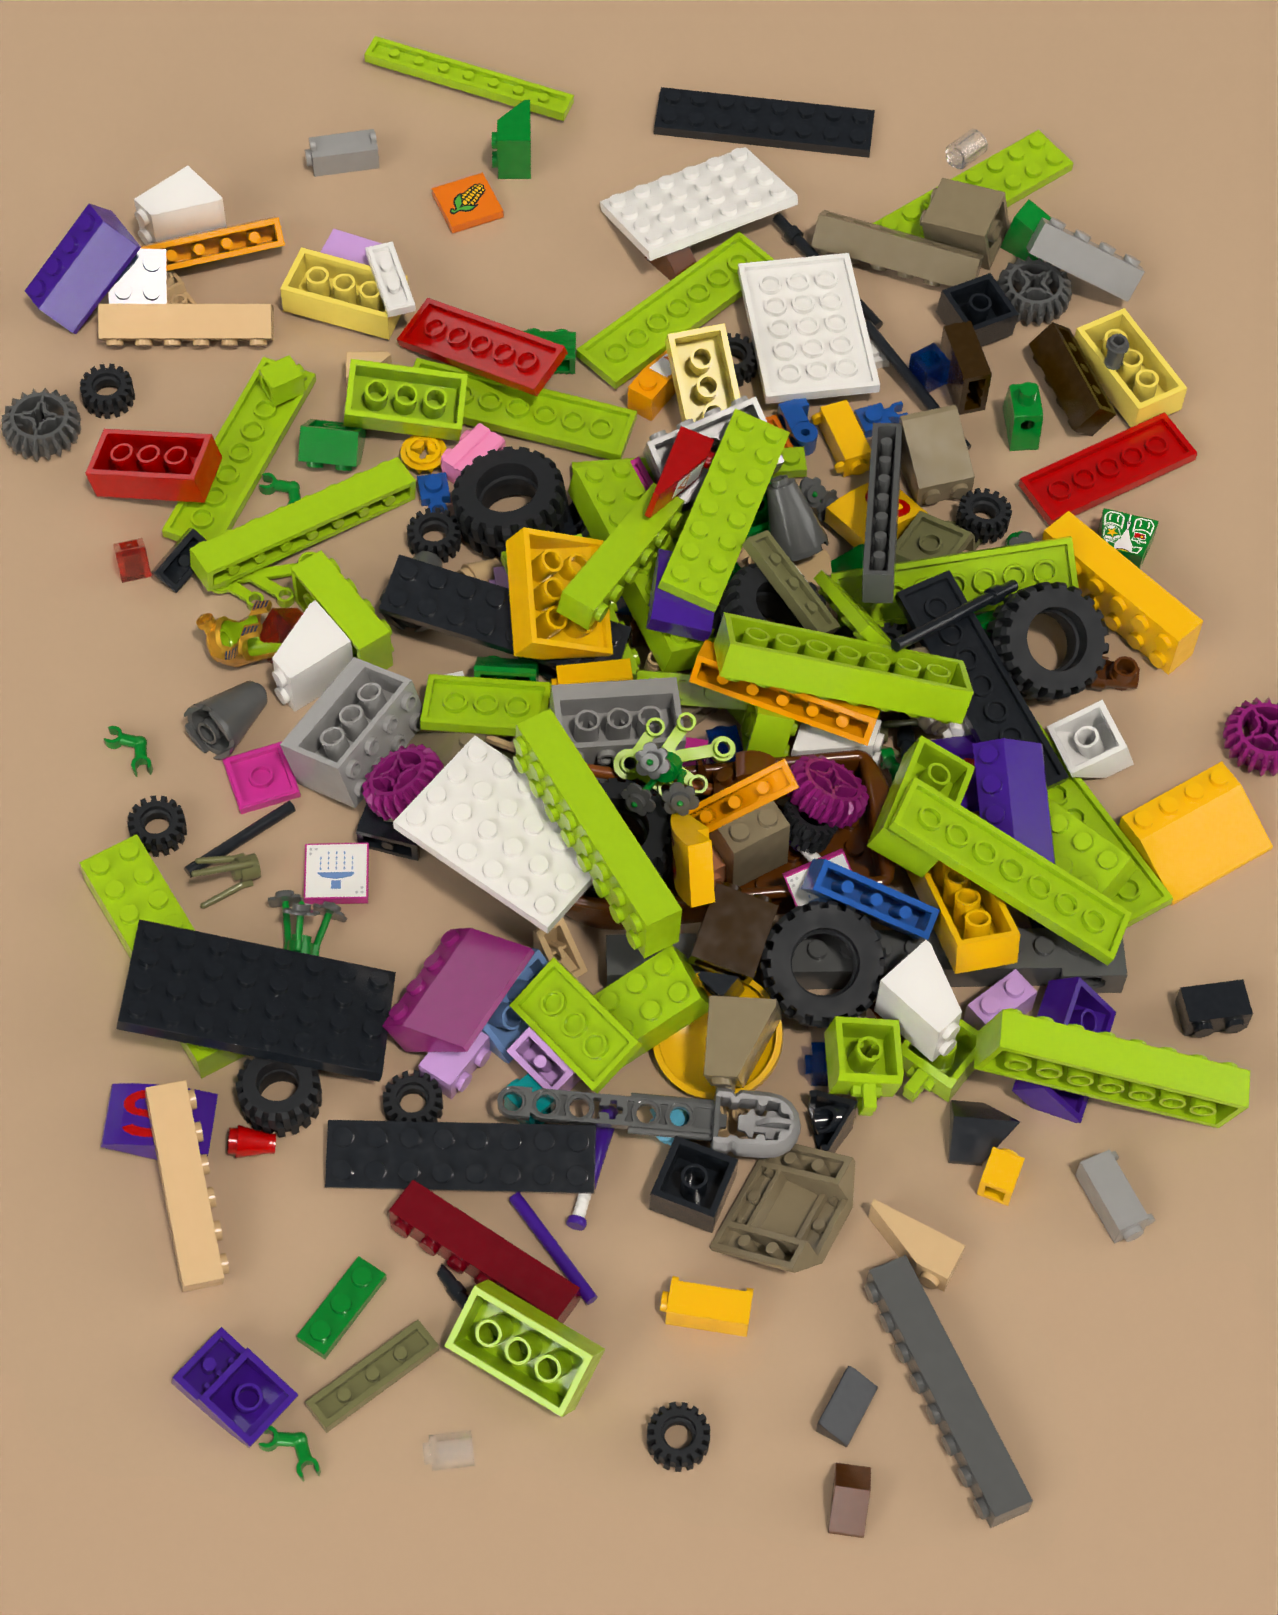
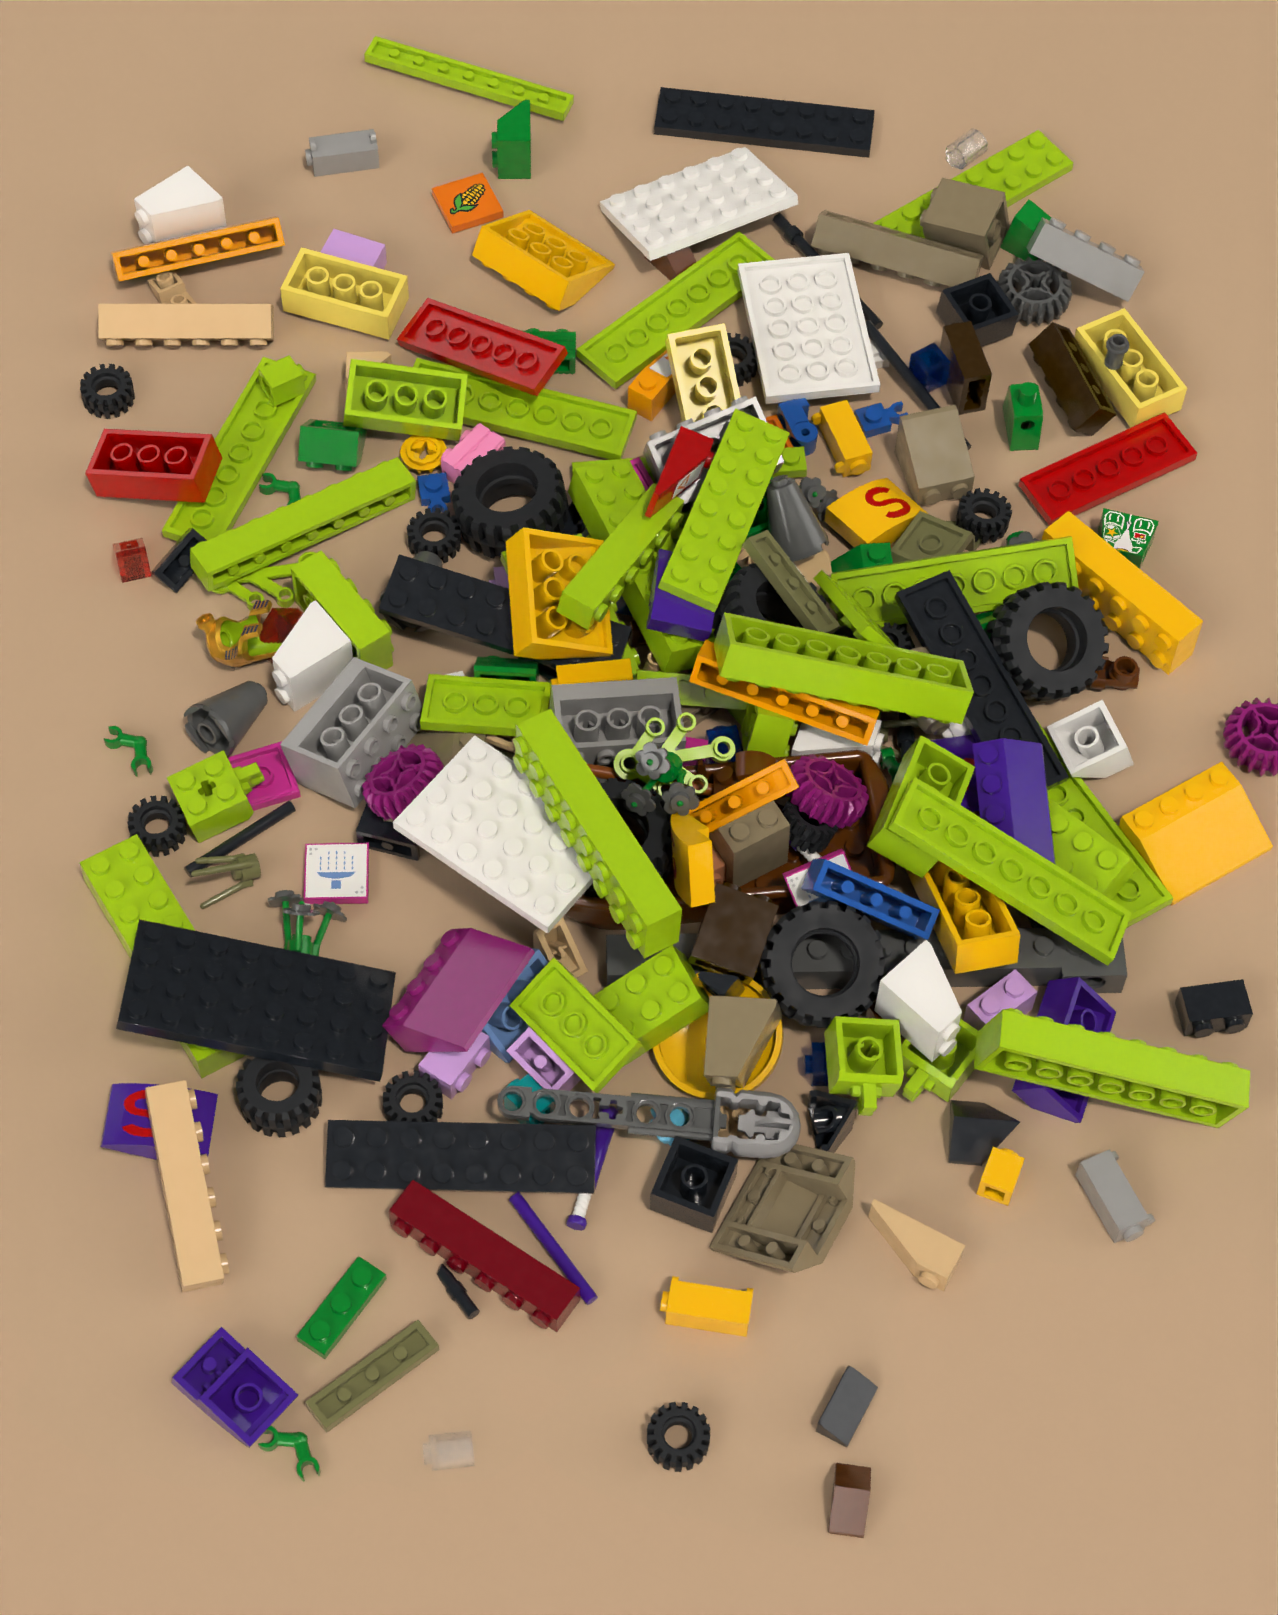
dark grey gear [1,388,81,462] -> none
slope [25,203,141,334] -> none
plate [109,249,167,304] -> none
red cone [227,1125,276,1158] -> none
white tile [365,241,416,317] -> none
lime brick [444,1279,605,1417] -> none
tan cone [457,558,502,582] -> none
dark grey brick [862,423,902,603] -> none
dark grey brick [864,1255,1033,1528] -> none
black bar [891,580,1018,652] -> none
none -> lime hinge [167,750,265,843]
none -> yellow slope [472,210,615,311]

